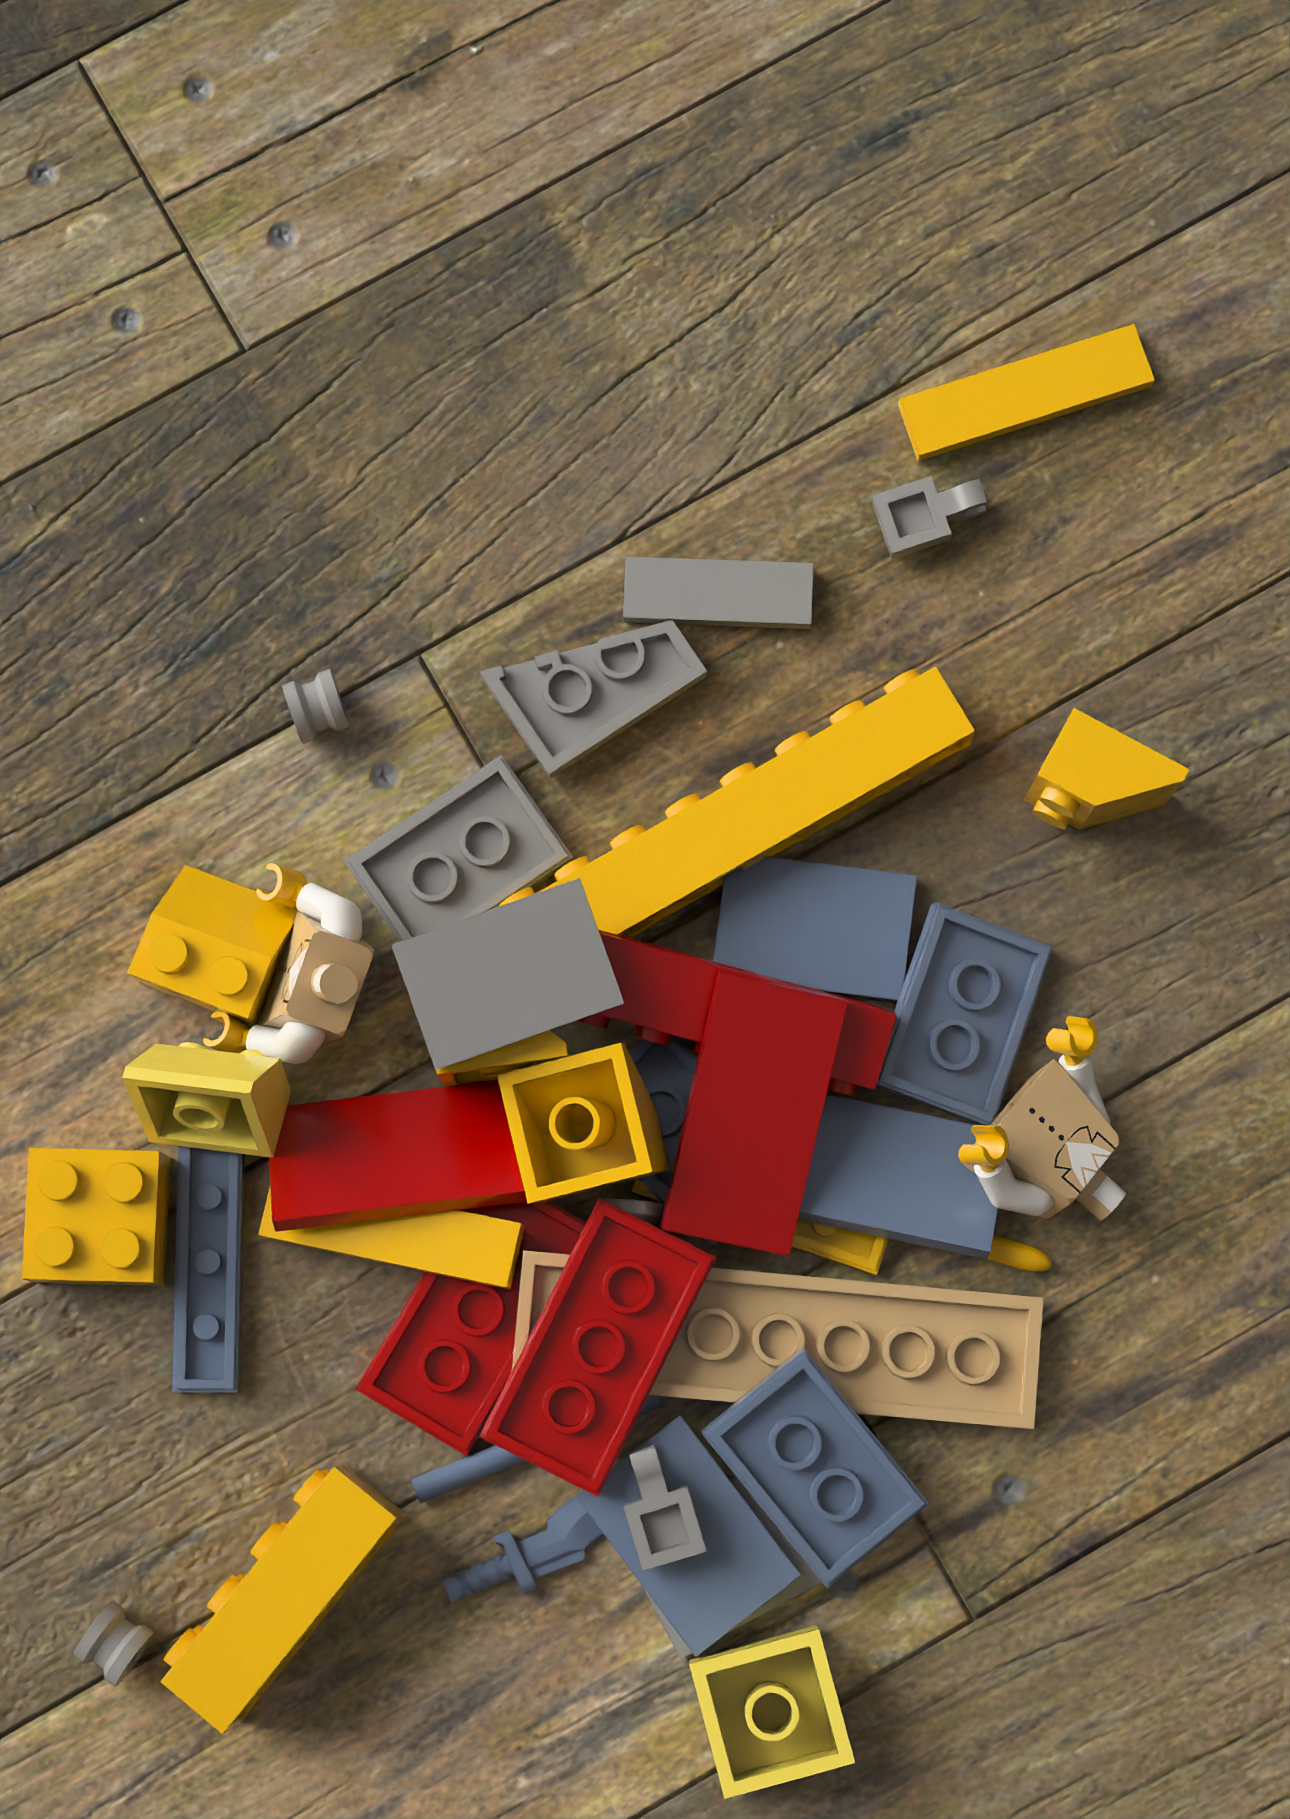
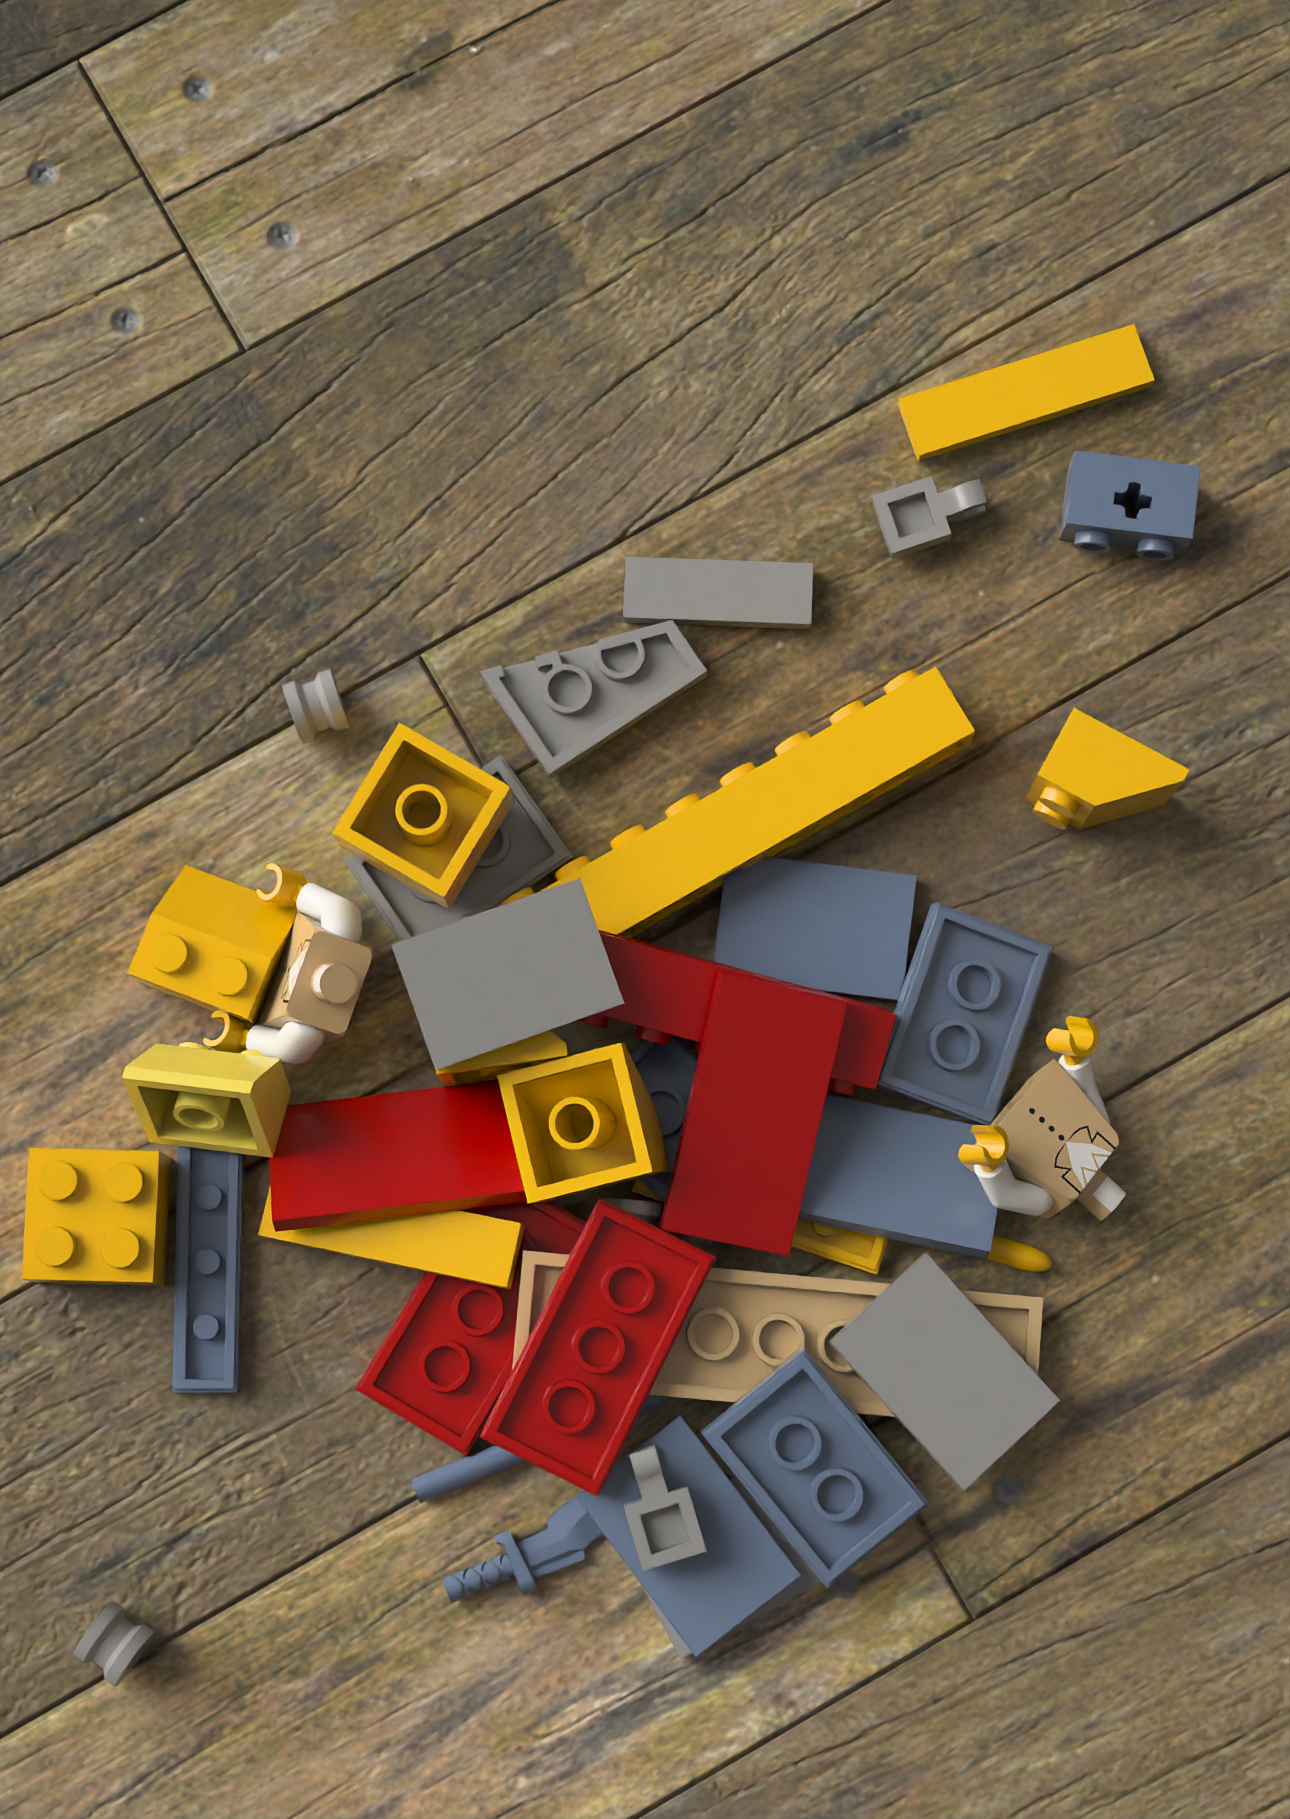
yellow brick [160,1465,407,1734] -> none
light yellow brick [689,1625,855,1799] -> none
none -> yellow brick [332,722,515,910]
none -> light grey tile [828,1253,1060,1491]
none -> sand blue brick [1059,450,1201,561]

